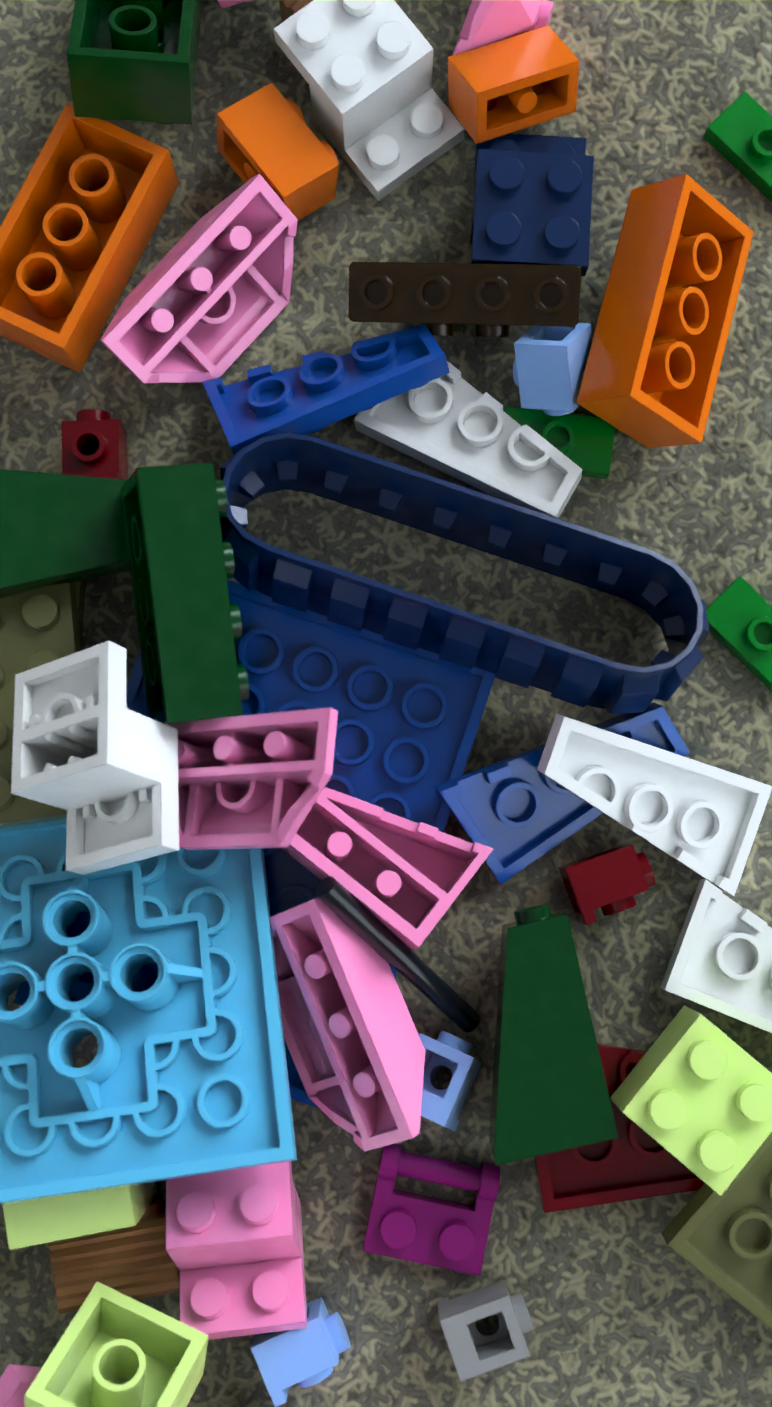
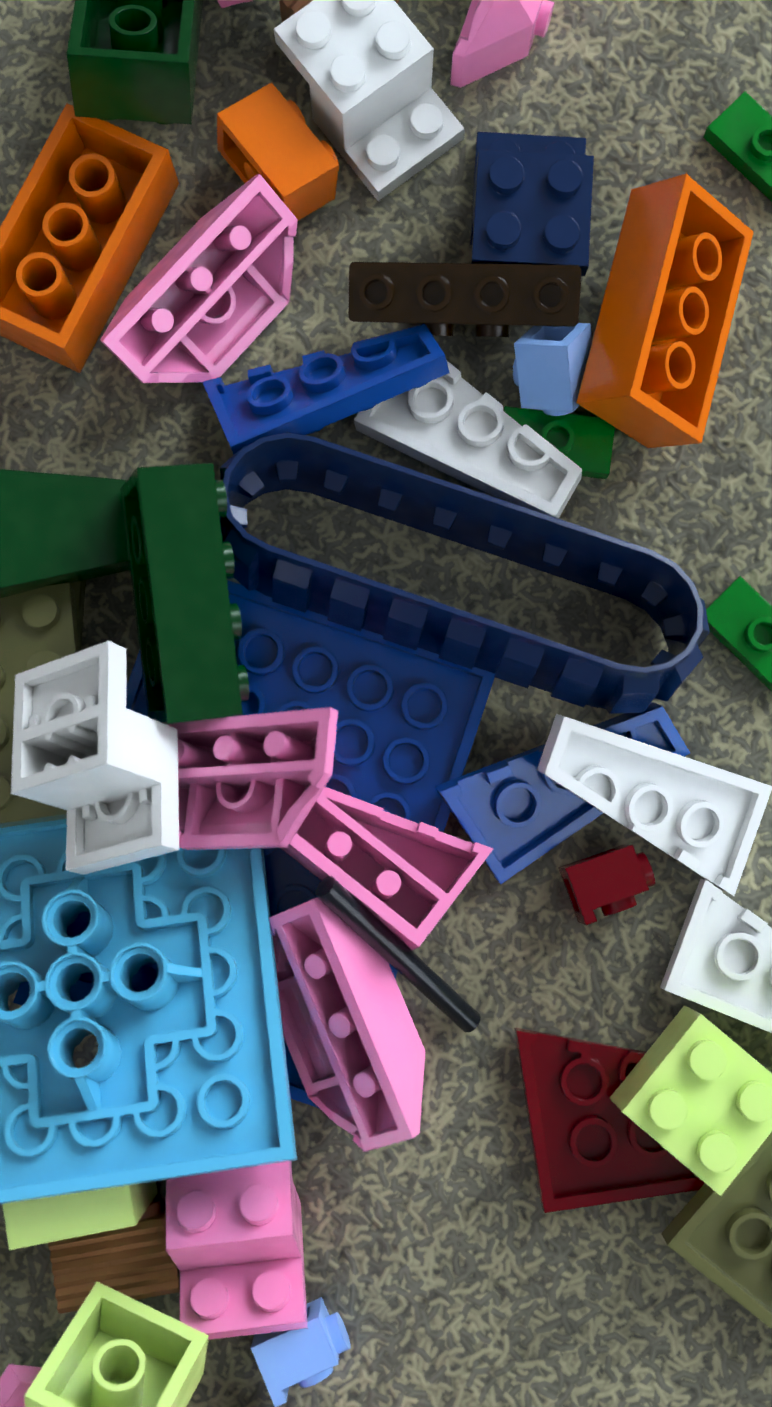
dark red brick [61,409,128,480] -> none
magenta plate [363,1143,501,1276] -> none
light blue brick [419,1030,482,1131] -> none
light grey brick [437,1279,535,1382] -> none
orange brick [448,25,579,144] -> none
dark green slope [489,904,619,1165] -> none

